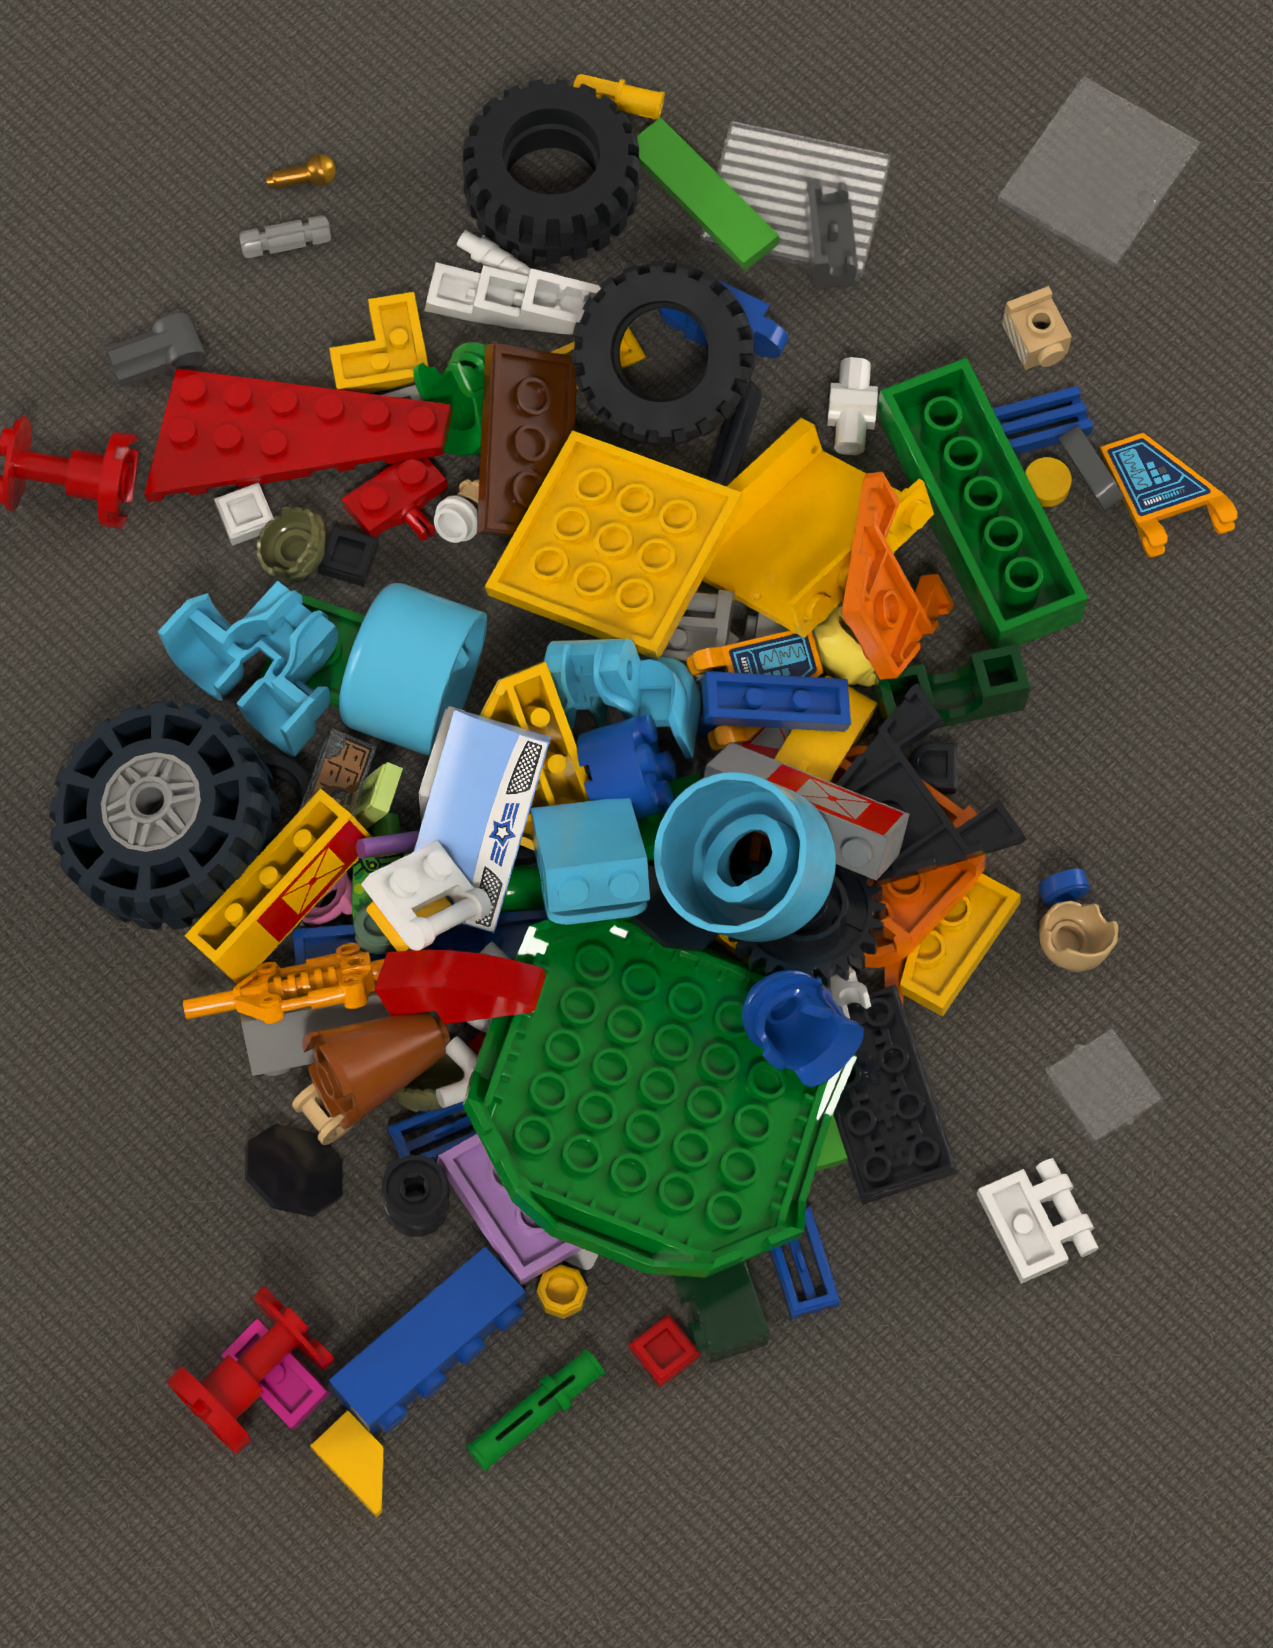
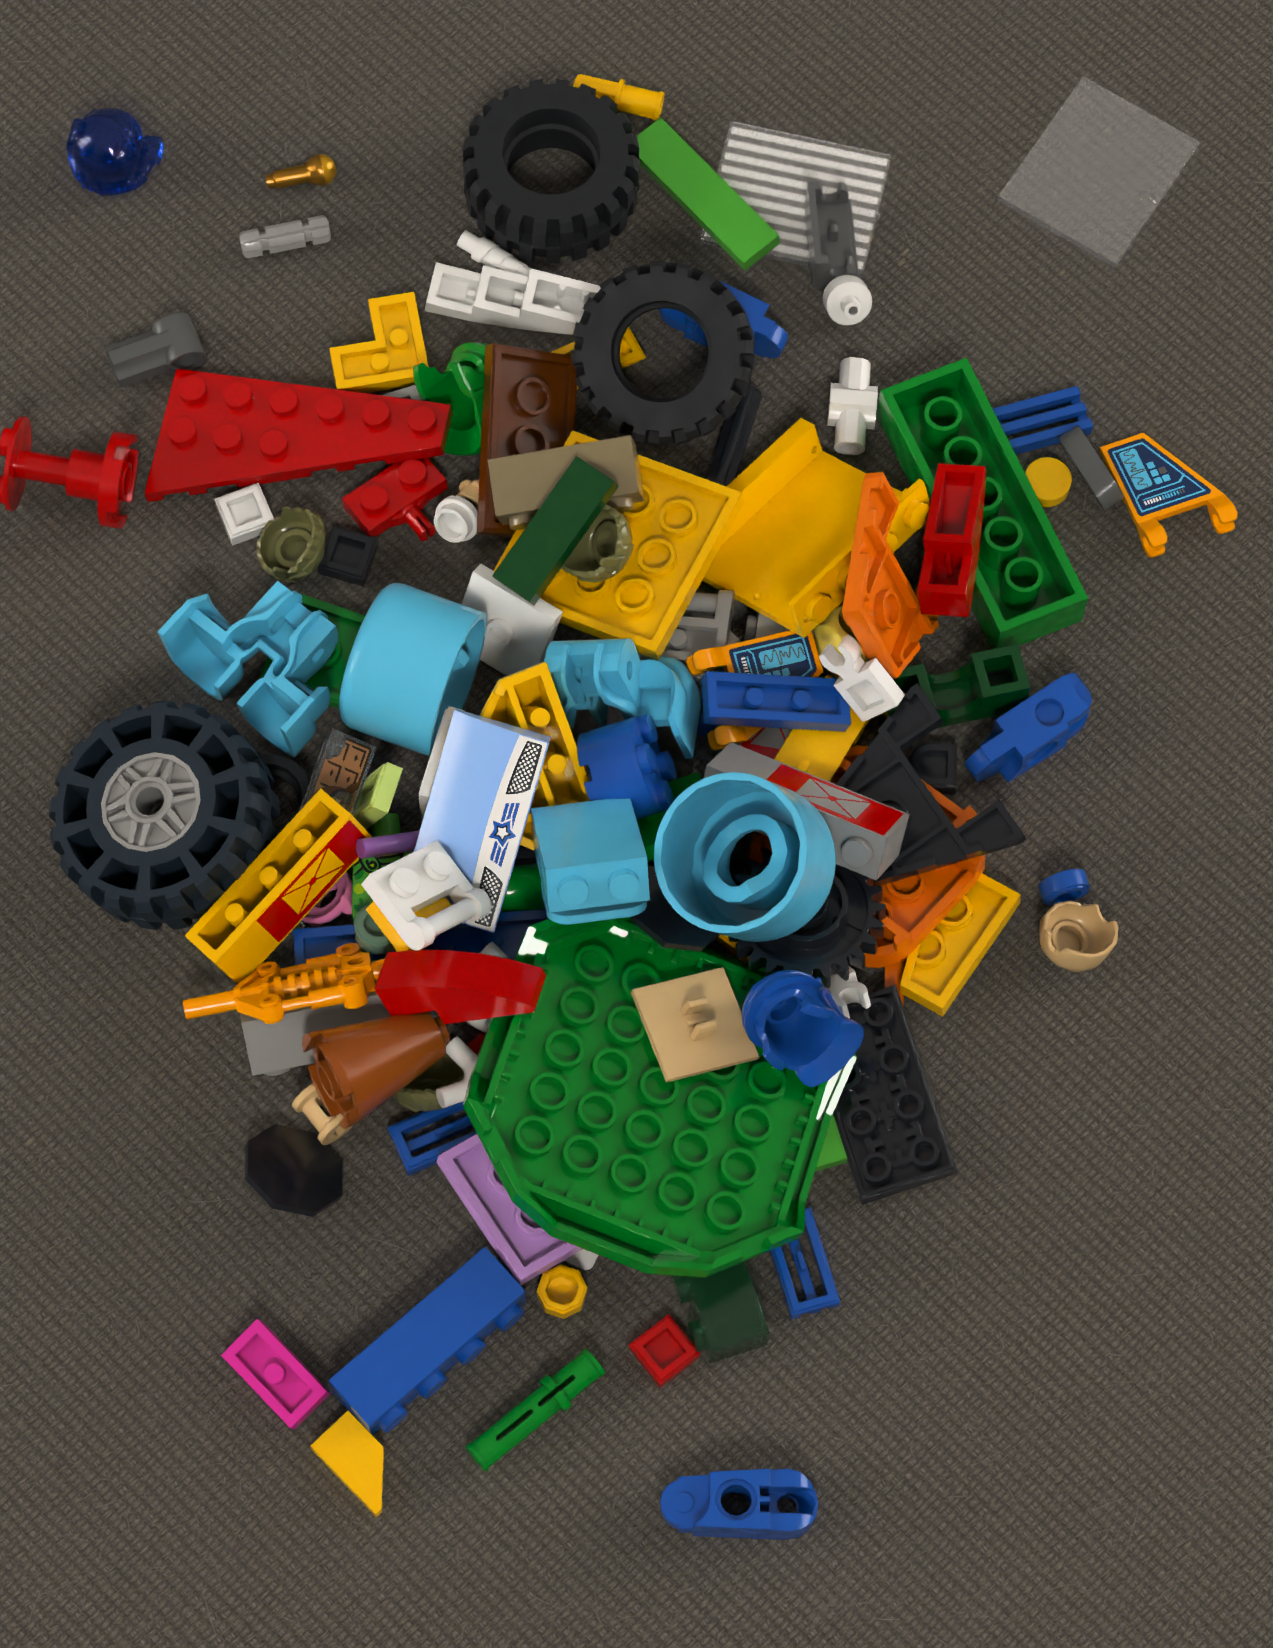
red piece [166,1286,335,1454] -> none
black wheel [382,1155,449,1237] -> none
white plate [977,1158,1099,1284] -> none
tan brick [1002,286,1072,370] -> none
clear piece [1044,1028,1163,1143] -> none
none -> clear blue helmet [66,108,163,197]
none -> white plate [462,564,563,676]
none -> dark tan brick [487,435,645,530]
none -> dark green tile [492,456,618,606]
none -> olive hair [561,505,634,582]
none -> tan piece [631,967,759,1083]
none -> blue piece [660,1469,818,1540]
none -> white plate [819,635,905,722]
none -> white tile [823,275,872,325]
none -> red slope [917,463,987,617]
none -> blue piece [964,673,1092,783]

